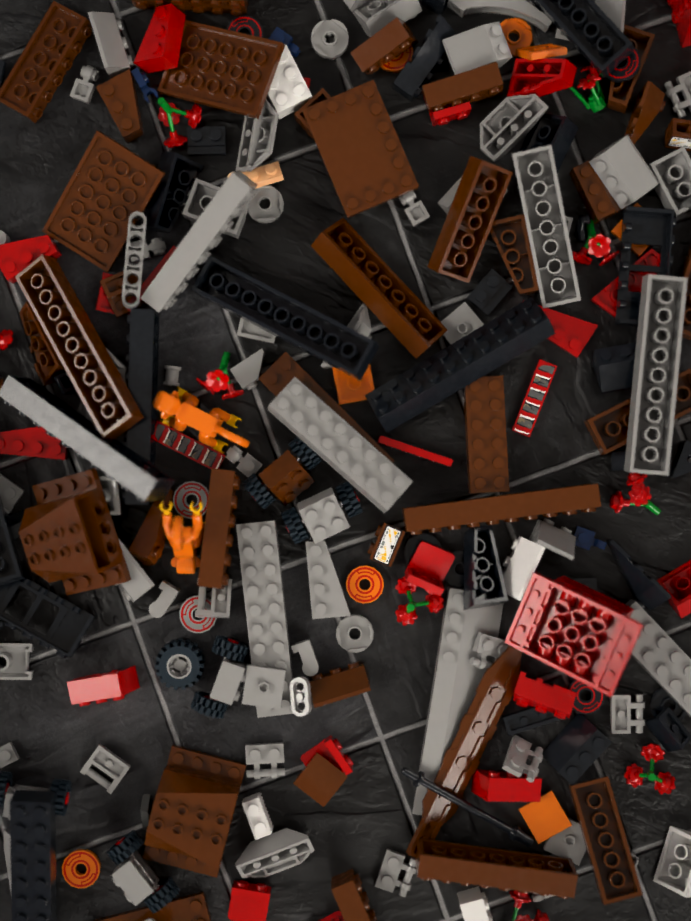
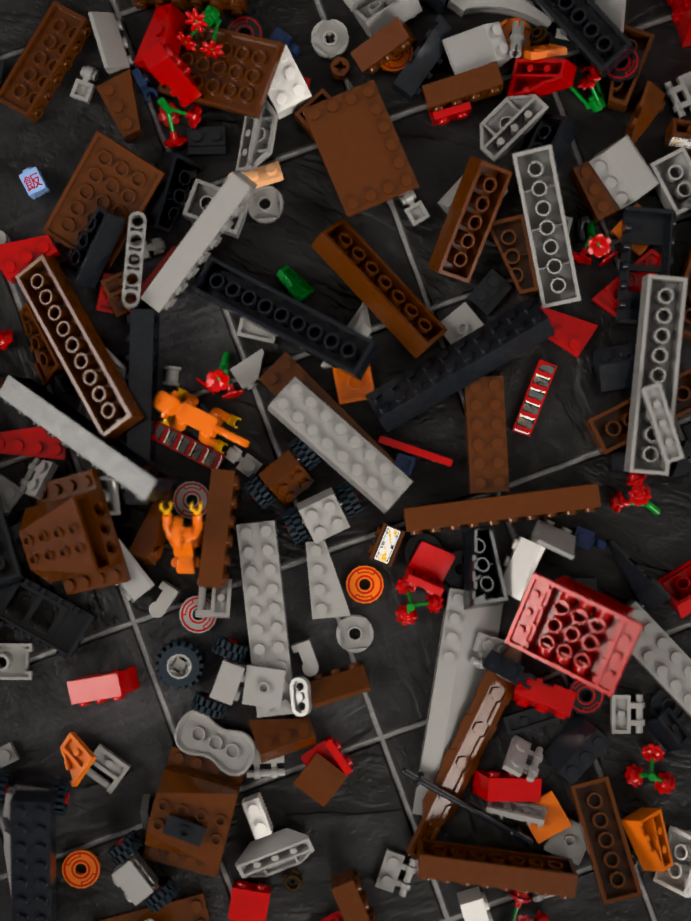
none -> light grey plate [17,457,58,500]
none -> light blue brick [18,166,50,200]
none -> black wedge [60,206,127,289]
none -> orange wing [60,732,97,787]
none -> red wedge [141,41,202,108]
none -> black plate [163,813,207,847]
none -> light grey plate [174,710,256,776]
none -> red plant [175,5,225,59]
none -> reddish brown wedge [248,718,317,763]
none -> green wing [276,265,316,302]
none -> dark brown plate [282,869,304,893]
none -> reddish brown wheel [331,57,350,81]
none -> dark blue plate [394,452,416,477]
none -> black plate [482,649,537,690]
none -> light grey plate [486,802,548,829]
none -> light grey pin [509,20,525,58]
none -> dark brown plate [530,25,549,45]
none -> orange wedge [621,807,674,872]
none -> light grey plate [640,382,685,464]

